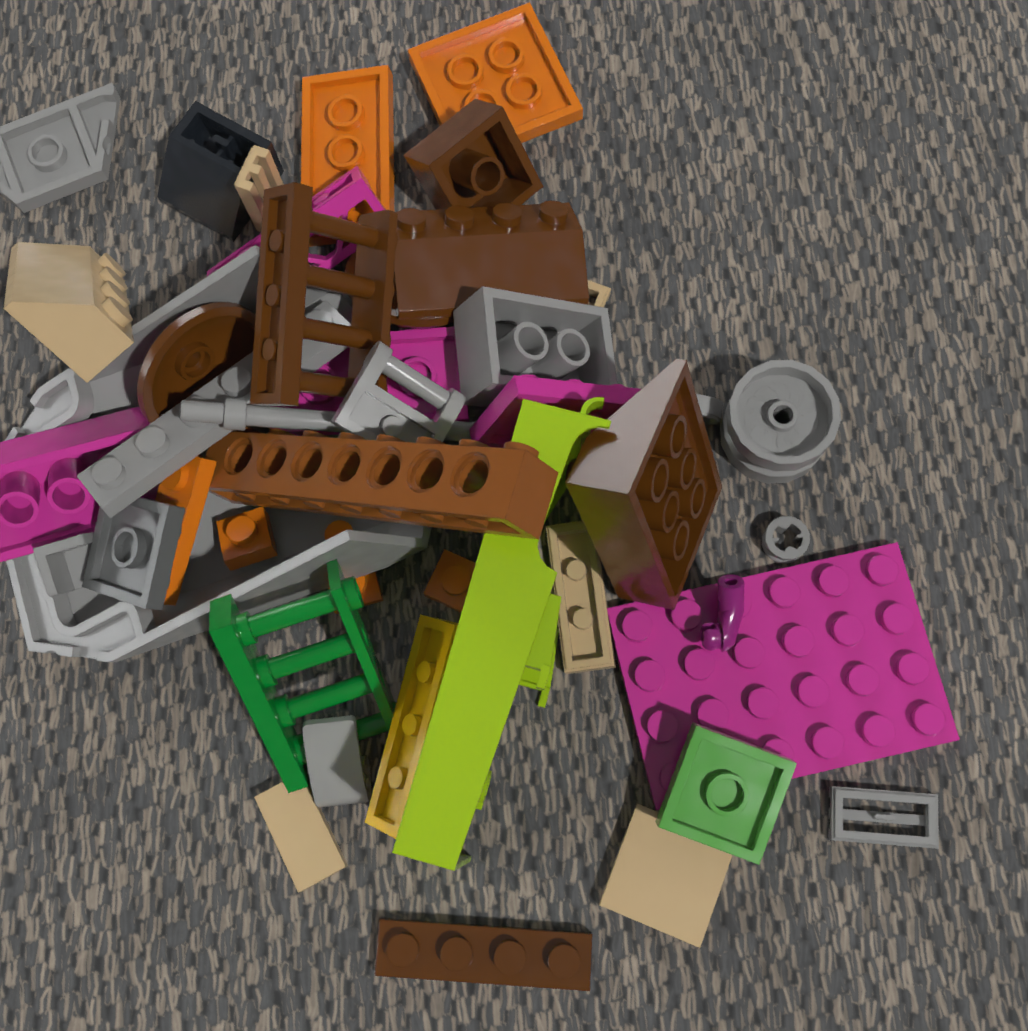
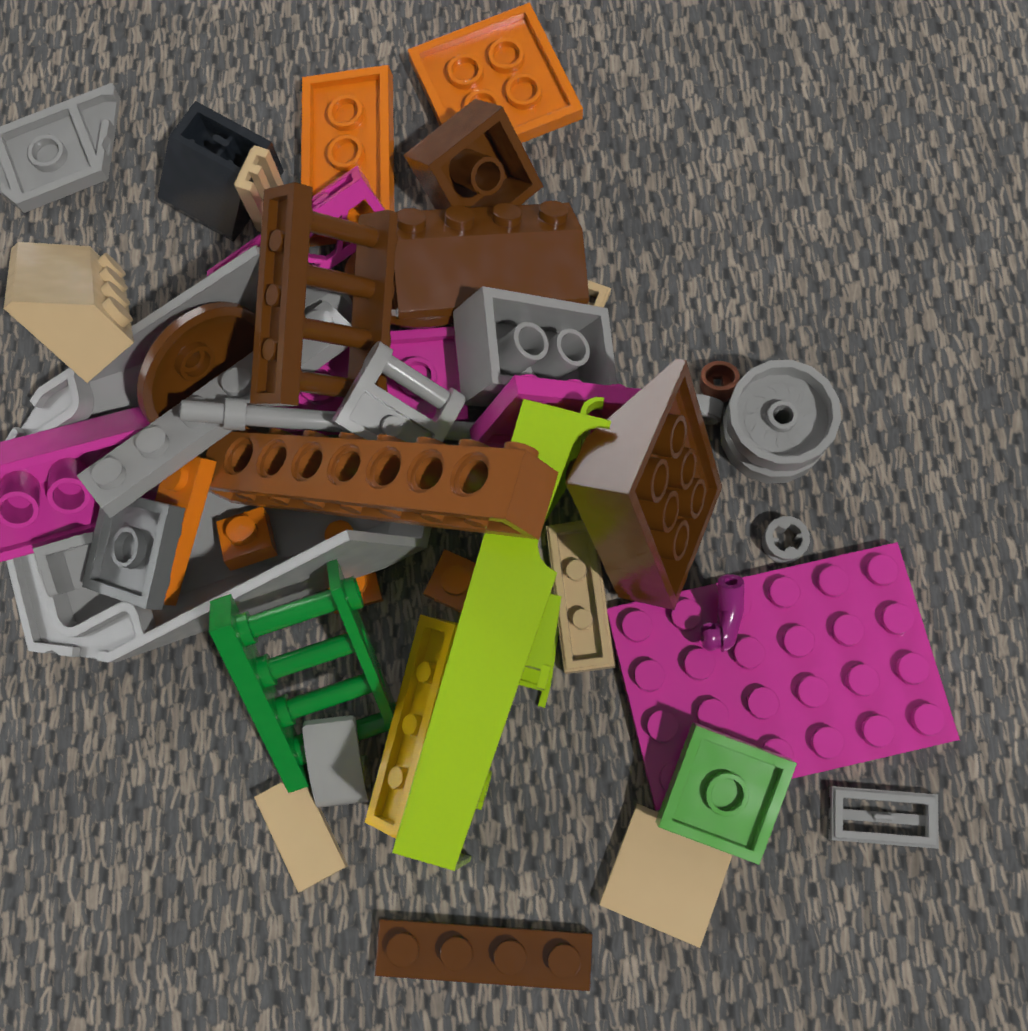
none -> copper hinge [699,361,740,403]

